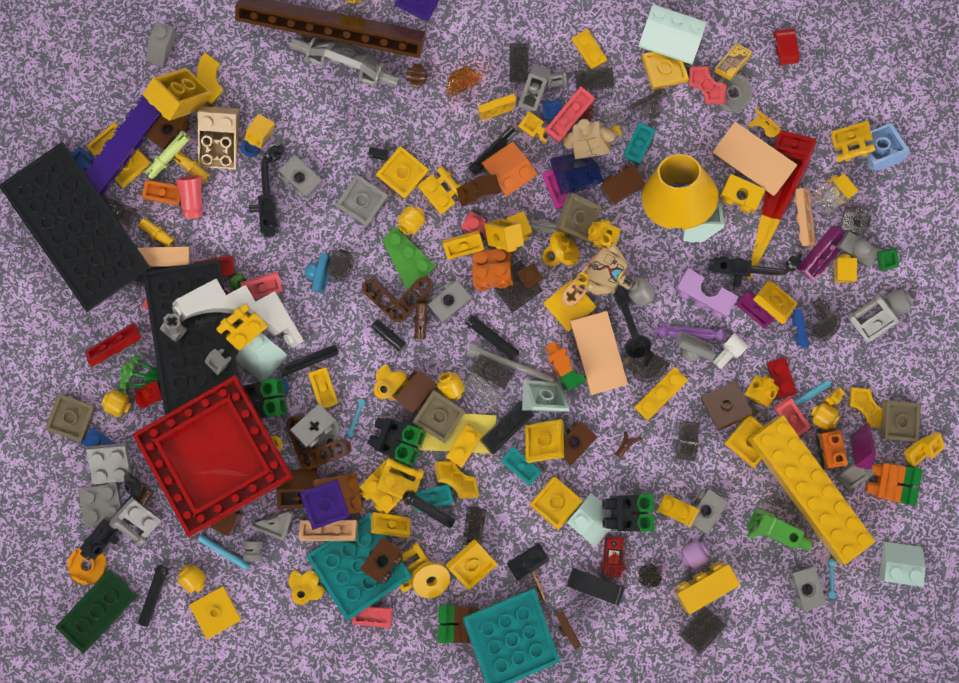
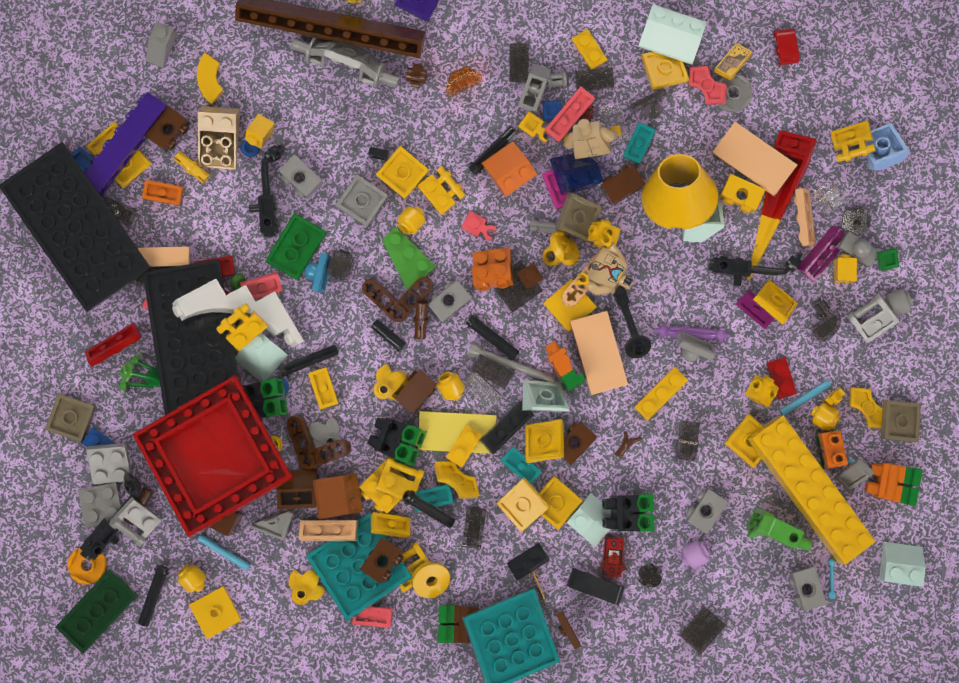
yellow head [101,389,132,418] -> none
red plate [135,381,162,410] -> none
yellow pin [138,217,176,247] -> none
yellow brick [142,68,213,121] -> none
yellowish green pin [145,131,191,179] -> none
light grey piece [160,313,186,342] -> none
coral plant [175,176,203,219] -> none
light grey tile [205,349,231,375] -> none
light grey wheel [243,541,263,561] -> none
light grey brick [290,403,335,448] -> none
dark purple tile [300,480,350,530] -> none
medium azure hinge [346,399,366,437] -> none
dark tan plate [413,390,466,443] -> none
yellow plate [442,230,485,260] -> none
yellow tile [446,539,498,590] -> none
reddish brown brick [456,174,501,207] -> none
yellow plate [478,93,516,121] -> none
yellow brick [484,218,524,252] -> none
yellow brick [506,211,532,241] -> none
clear smoke brick [622,350,670,383] -> none
light grey head [626,277,655,306] -> none
yellow plate [657,494,699,527] -> none
yellow brick [673,561,740,615] -> none
lavender arch [675,268,738,319] -> none
reddish brown plate [701,381,753,431] -> none
white axle [713,333,748,369] -> none
yellow piece [748,107,780,137] -> none
coral plate [773,396,811,436] -> none
blue plate [791,309,809,349] -> none
yellow brick [826,173,859,205] -> none
magenta slope [850,423,876,470] -> none
yellow slope [904,432,945,468] -> none
none -> green tile [265,213,327,281]
none -> yellow tile [496,477,550,532]

